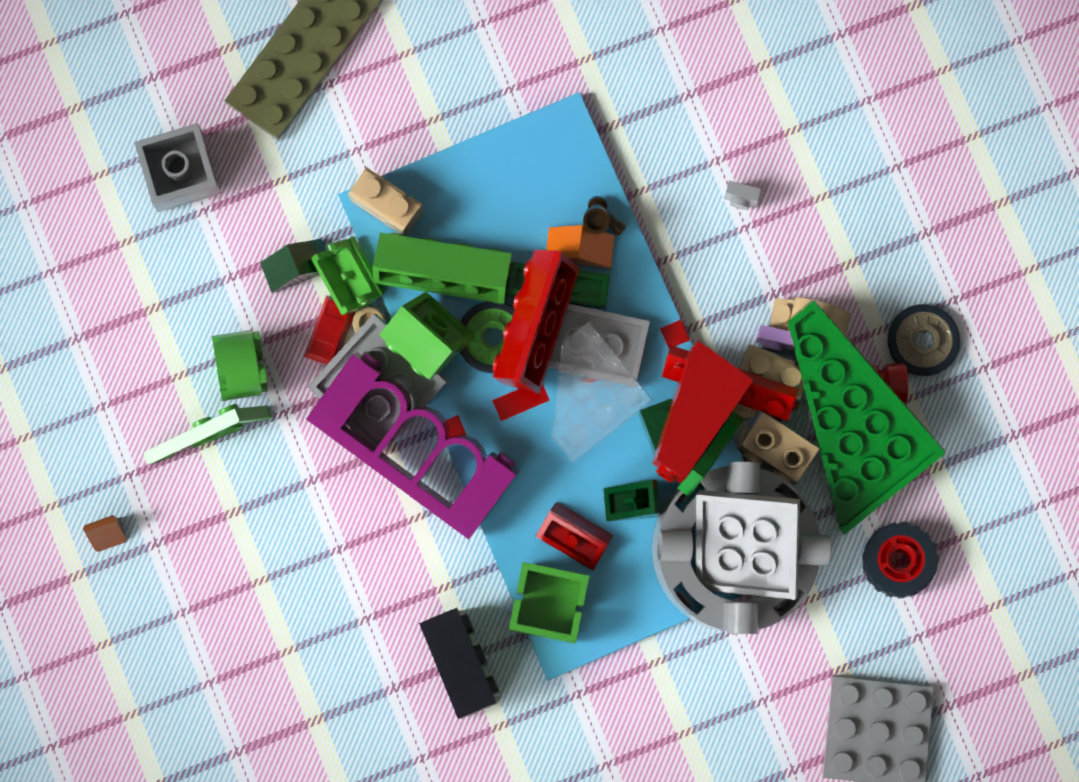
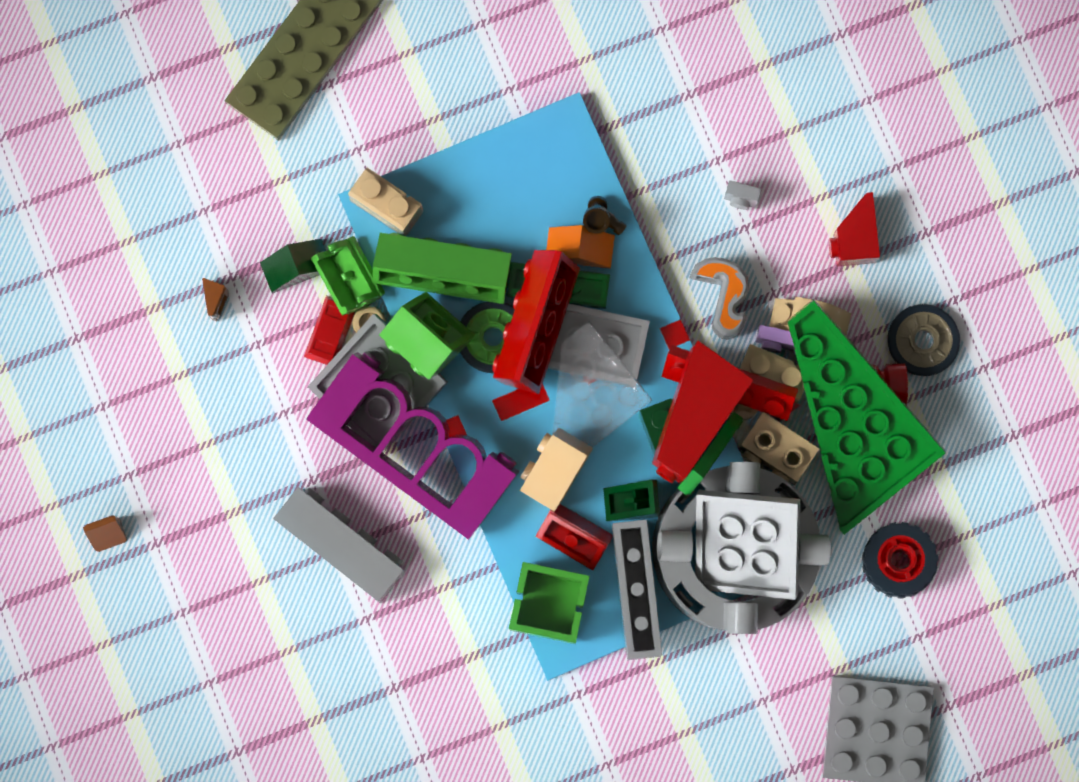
light grey brick [134,123,221,212] -> none
wing [143,404,273,465] -> none
bright green brick [212,330,268,401] -> none
black piece [419,608,501,719] -> none
none -> dark orange slope [202,278,229,322]
none -> light grey brick [273,487,405,603]
none -> tan brick [520,428,593,511]
none -> light grey brick [612,519,662,661]
none -> light grey animal [689,257,749,340]
none -> red slope [829,192,880,267]

